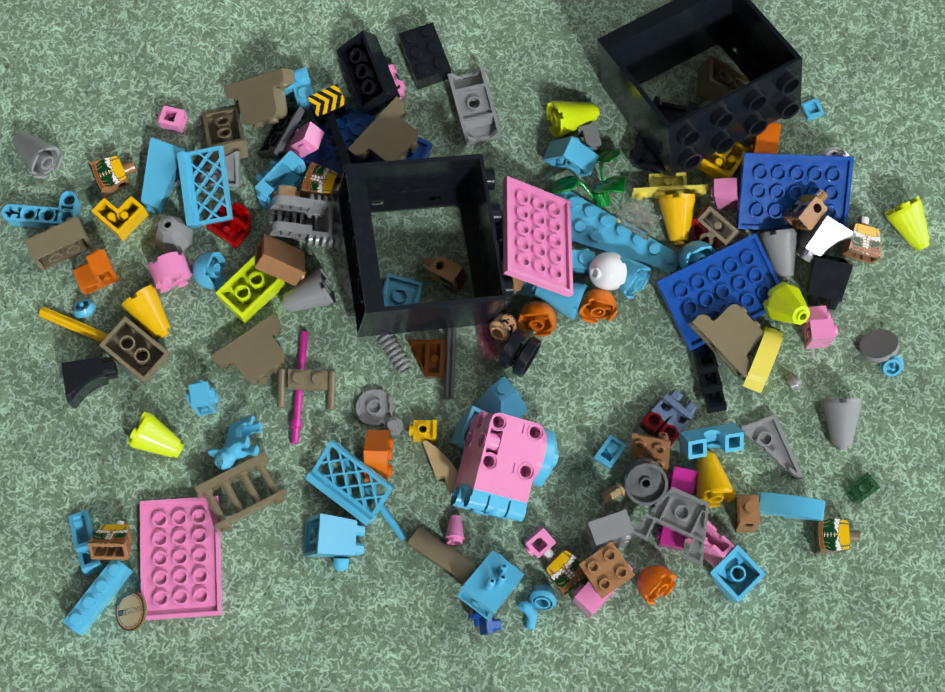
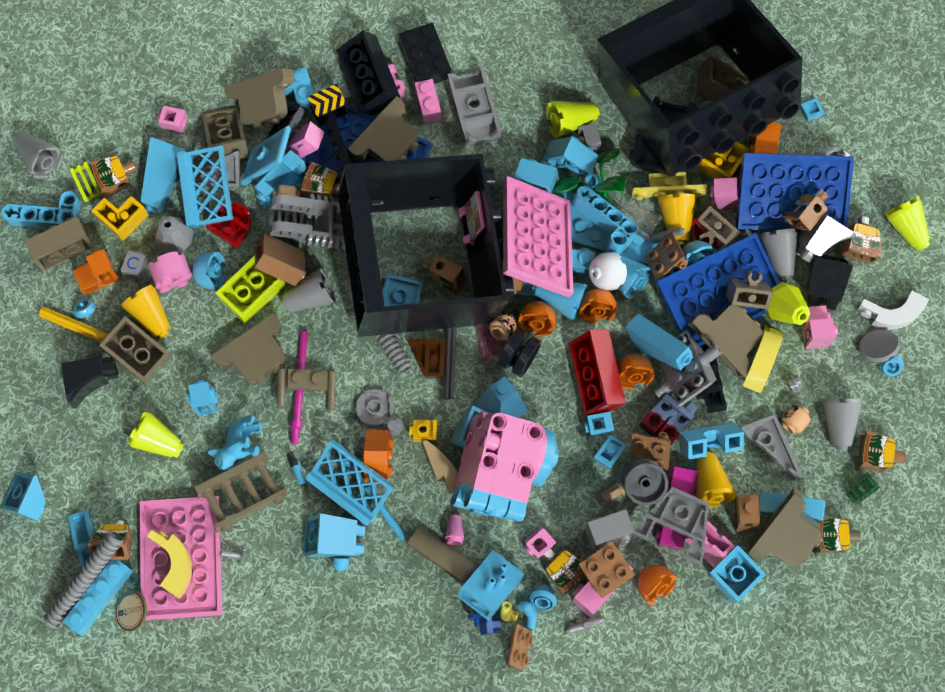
none -> medium azure slope [0,472,46,521]
none -> light grey piece [44,531,123,628]
none -> neon yellow tile [69,162,102,202]
none -> light grey brick [120,250,149,281]
none -> light yellow arch [147,530,192,599]
none -> light grey piece [220,550,244,562]
none -> medium azure piece [242,126,291,186]
none -> piece [286,452,306,488]
none -> bright pink brick [415,79,442,124]
none -> flag [458,191,485,245]
none -> light yellow arm [500,601,519,622]
none -> medium nougat hinge [506,624,533,671]
none -> medium azure brick [514,158,558,193]
none -> light grey piece [565,616,604,634]
none -> red brick [568,330,626,416]
none -> medium azure beam [572,186,638,255]
none -> medium azure brick [584,412,614,436]
none -> medium azure hinge [585,173,601,189]
none -> orange cylinder [617,353,655,389]
none -> medium azure slope [626,314,693,371]
none -> medium nougat hinge [645,231,687,281]
none -> light grey piece [651,228,686,241]
none -> light grey slope [654,329,723,407]
none -> dark tan brick [725,270,773,309]
none -> dark tan brick [747,488,823,567]
none -> light nougat head [781,405,811,434]
none -> white arch [857,291,929,330]
none -> torso [857,430,905,470]

